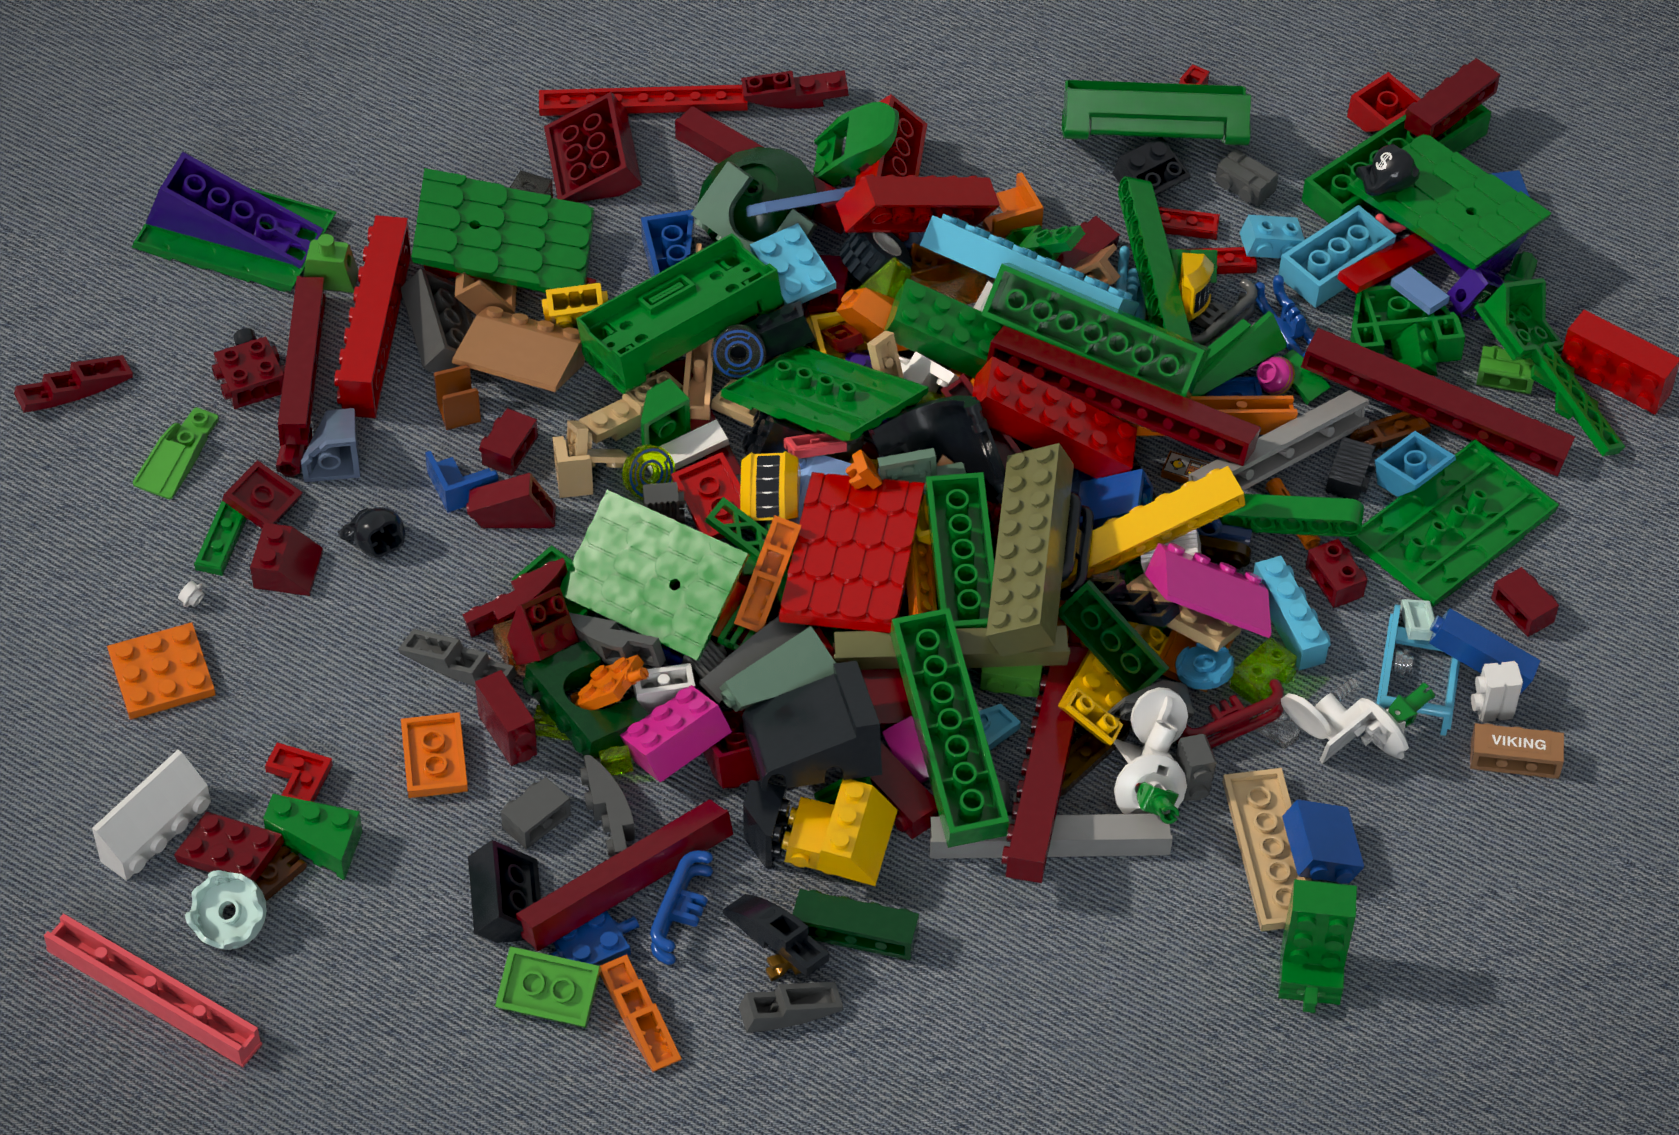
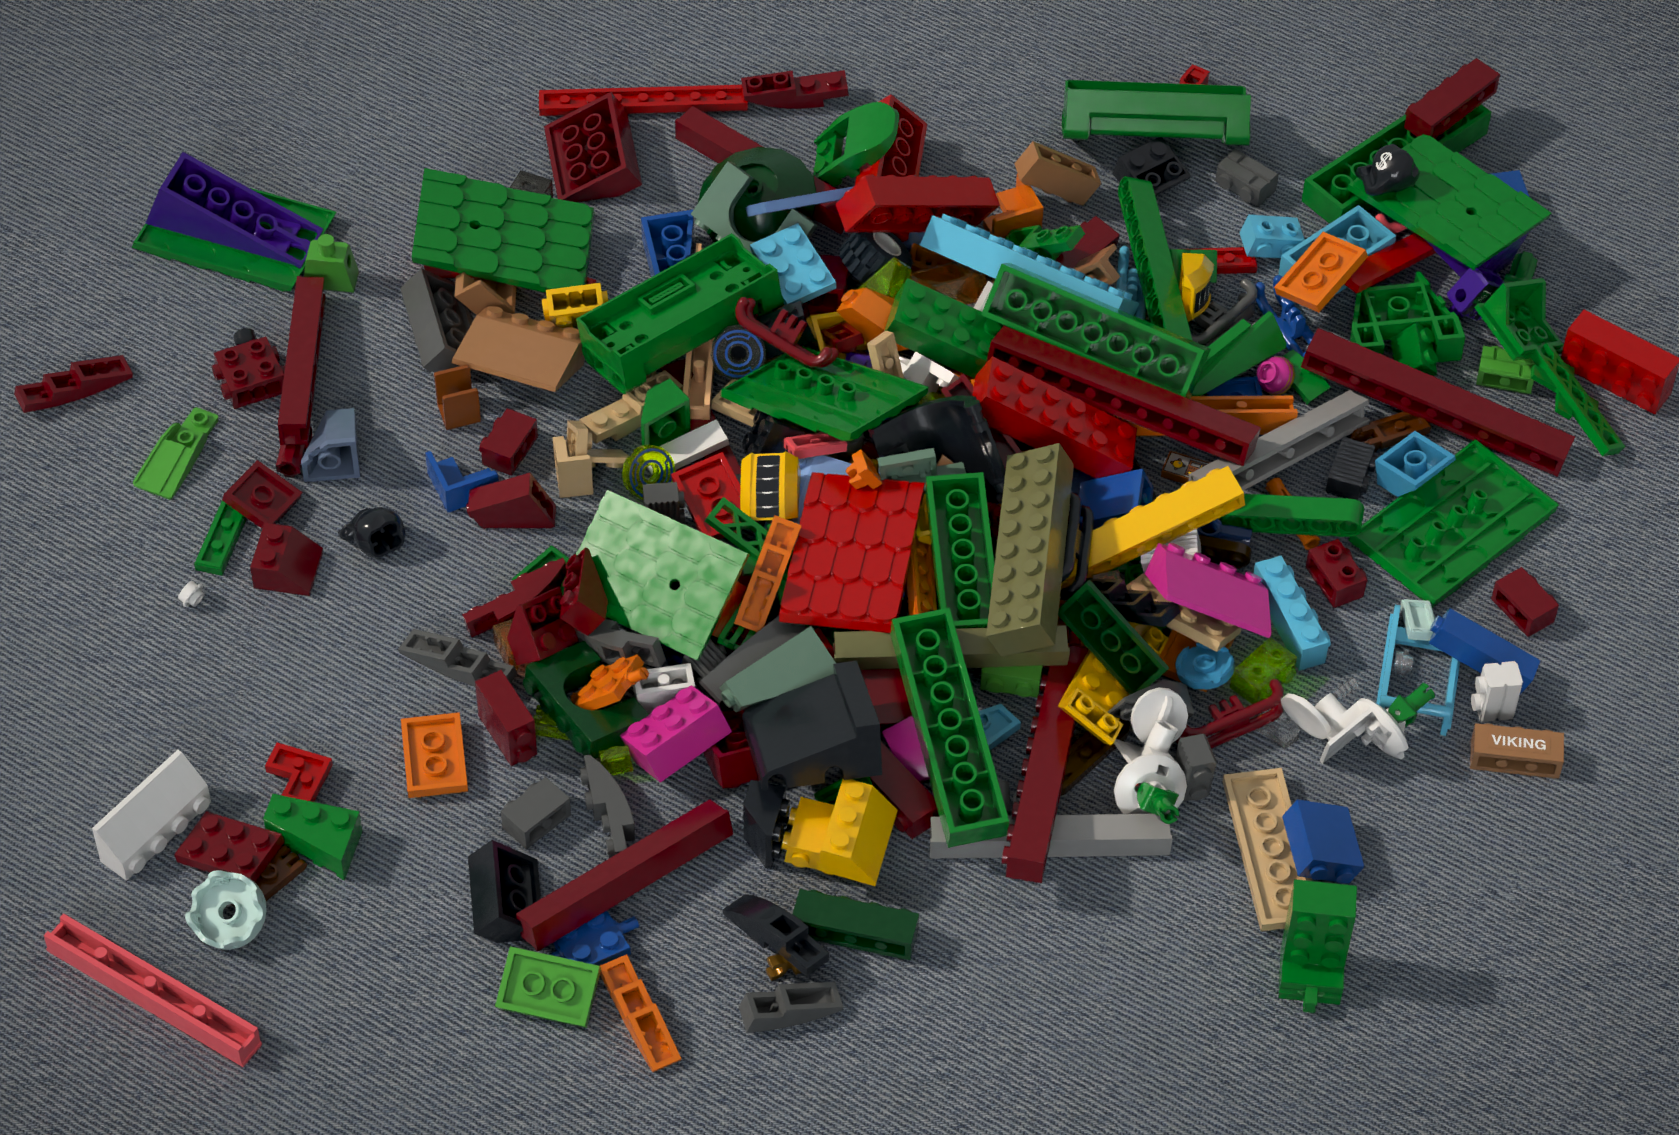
orange plate [107,622,216,720] -> none
red brick [334,215,412,418] -> none
blue piece [650,850,713,965] -> none
red tile [1158,207,1220,240] -> none
red slope [1347,72,1421,132] -> none
medium blue tile [1390,267,1450,315] -> none
none -> dark red slope [560,547,608,636]
none -> dark red piece [735,297,839,368]
none -> medium nougat brick [1014,141,1101,206]
none -> orange plate [1274,232,1368,313]

